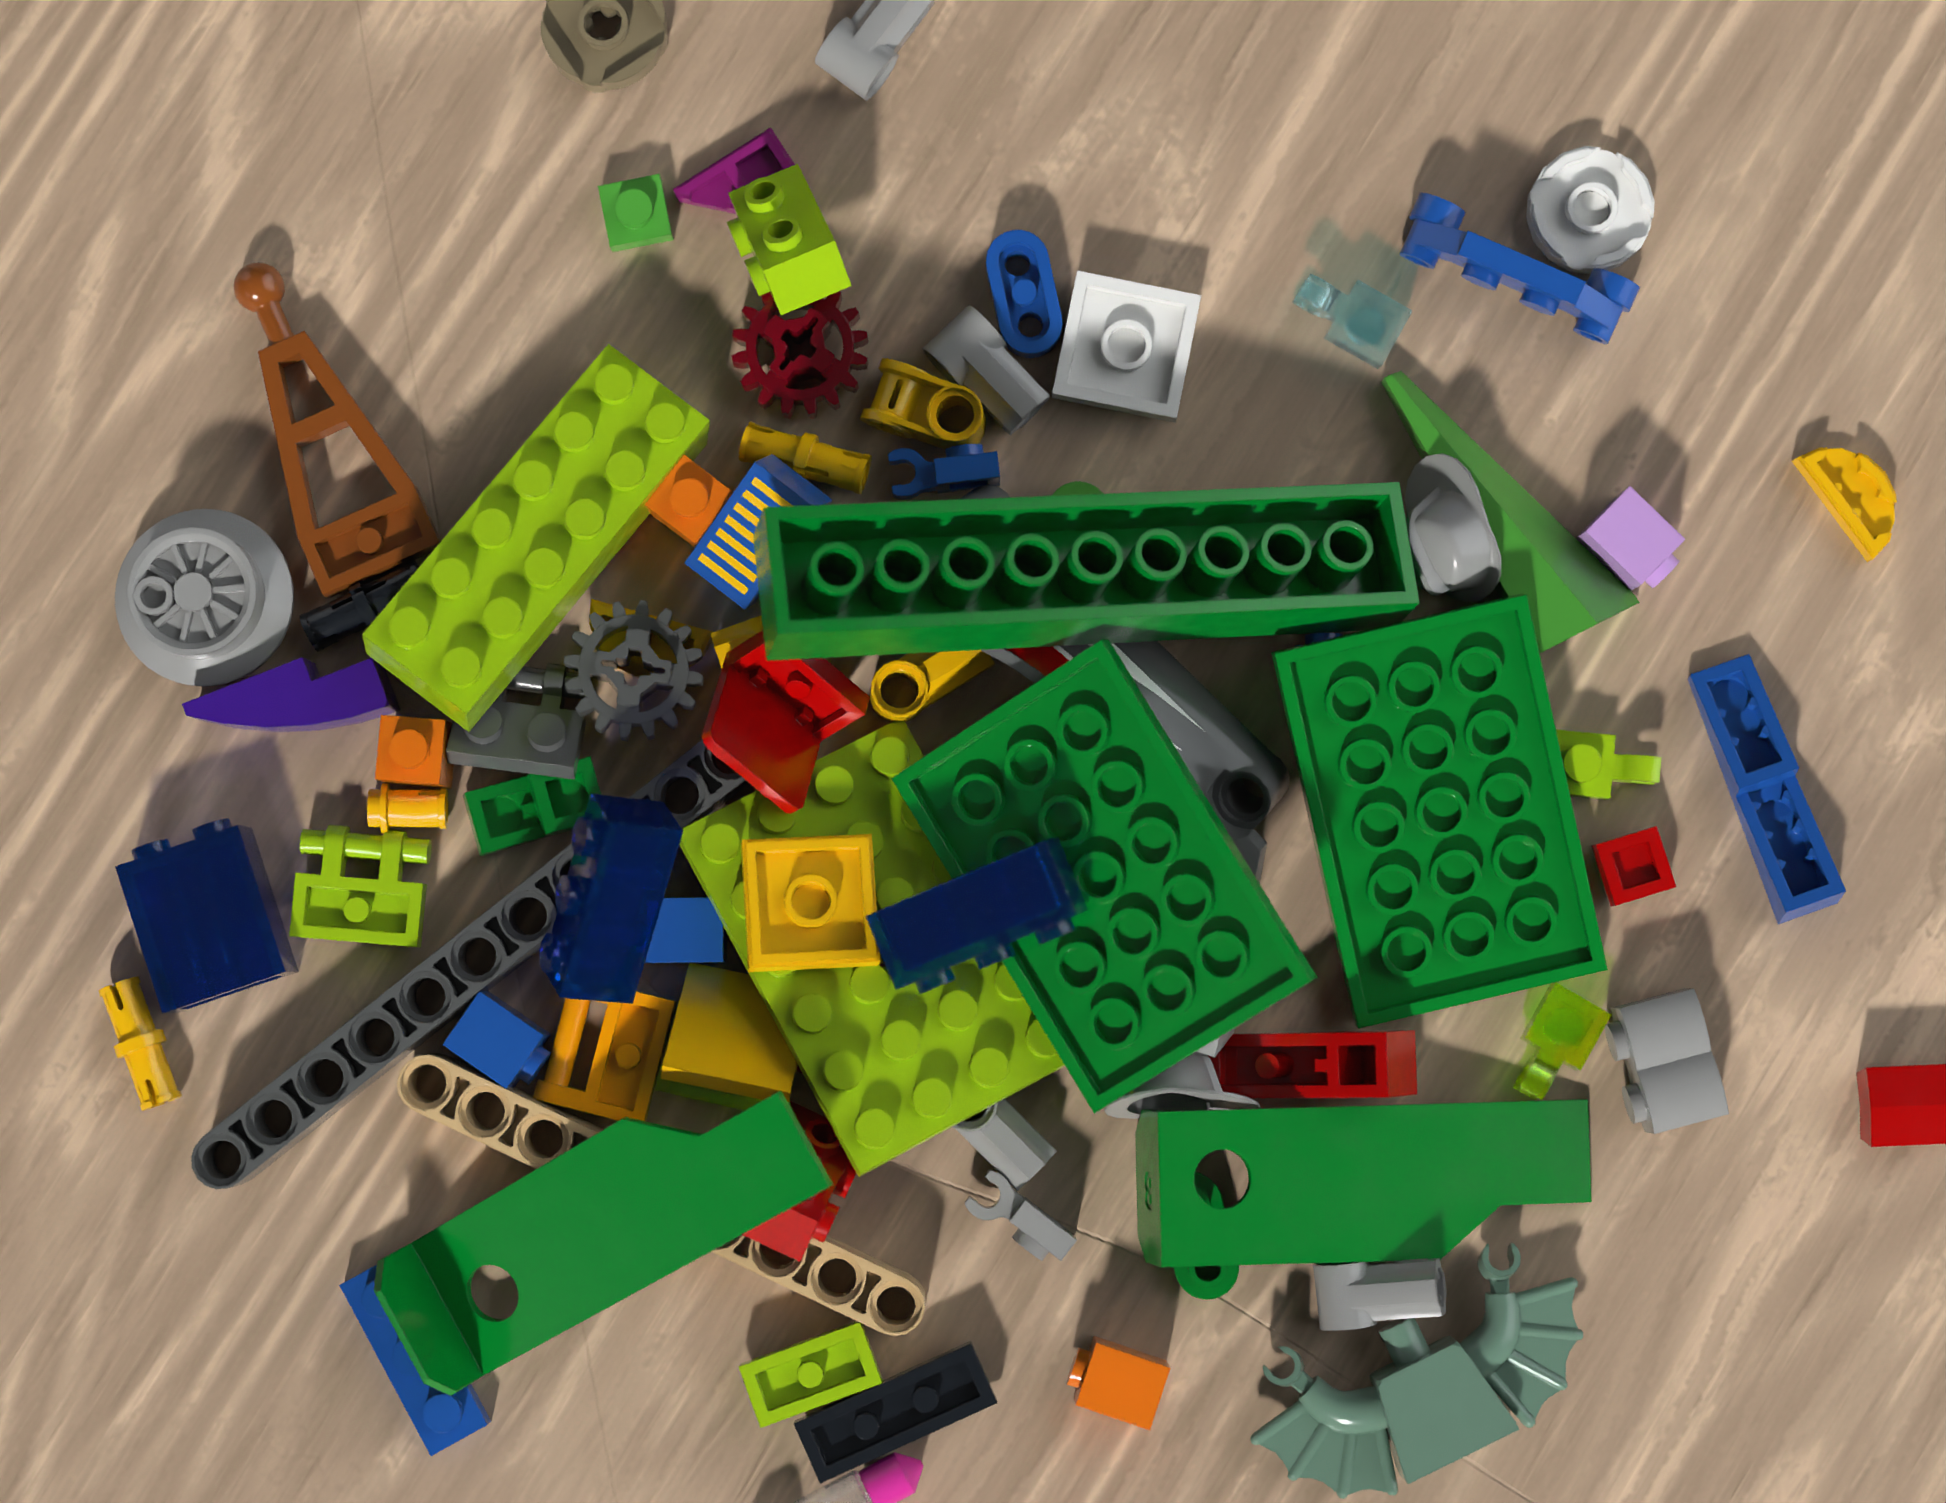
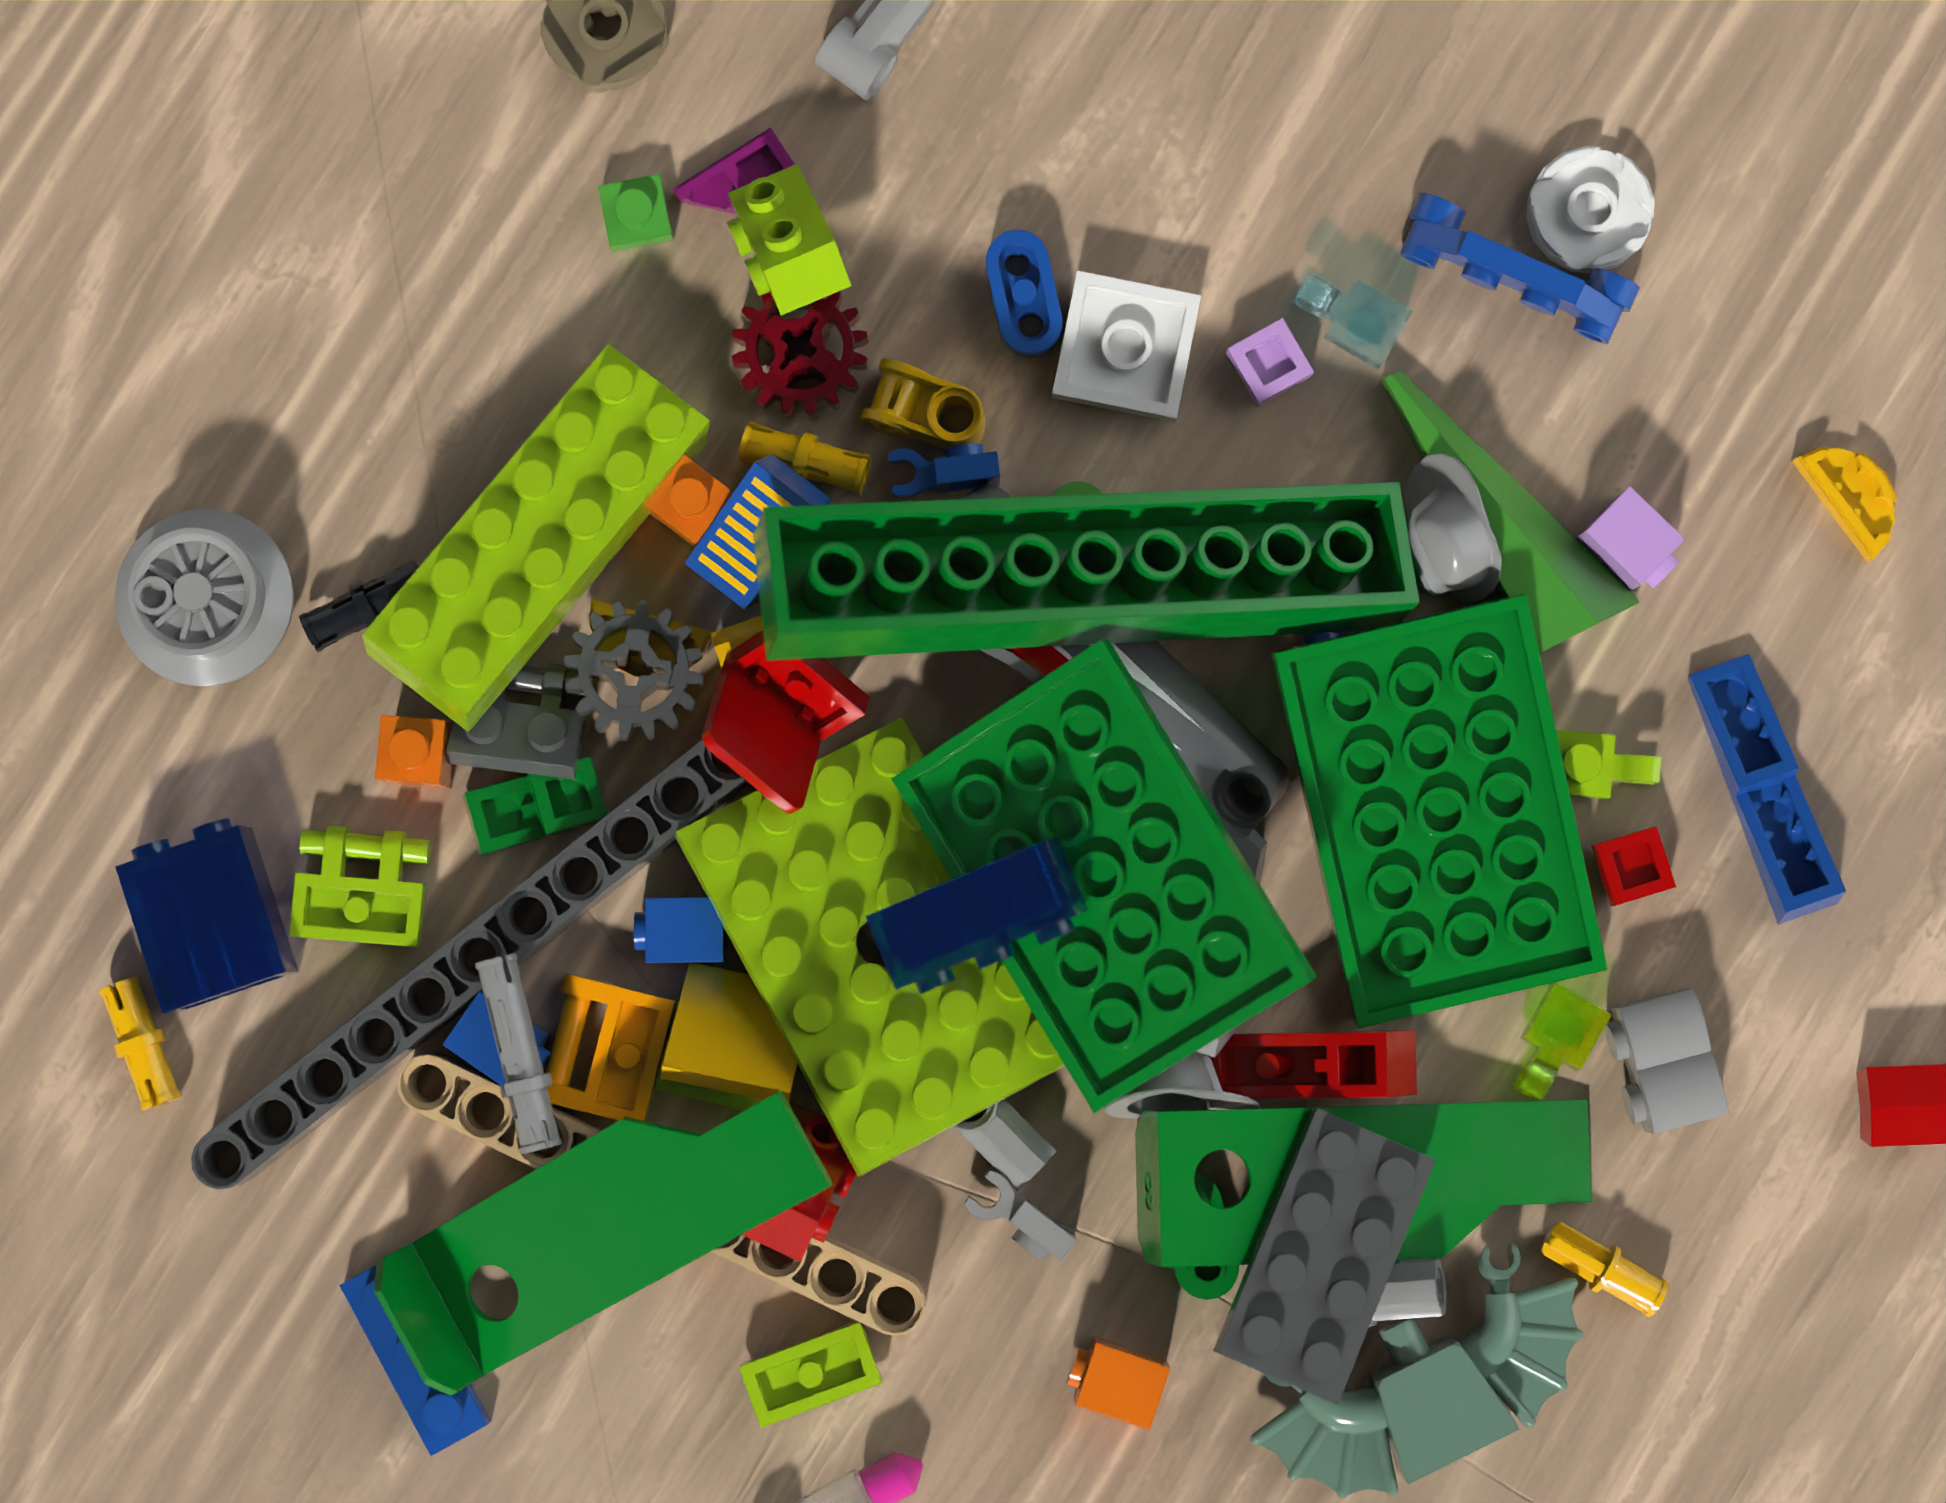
dark purple slope [182,657,401,732] -> none
dark orange plate [233,262,441,598] -> none
yellow pin [367,783,449,833] -> none
clear blue brick [539,794,683,1004] -> none
yellow tile [741,834,880,972] -> none
black plate [794,1341,998,1484] -> none
yellow piece [870,650,995,723] -> none
light grey piece [922,305,1050,436] -> none
none -> light grey pin [475,953,562,1154]
none -> dark grey plate [1213,1108,1436,1405]
none -> lavender plate [1226,318,1314,407]
none -> yellow axle [1541,1222,1669,1318]

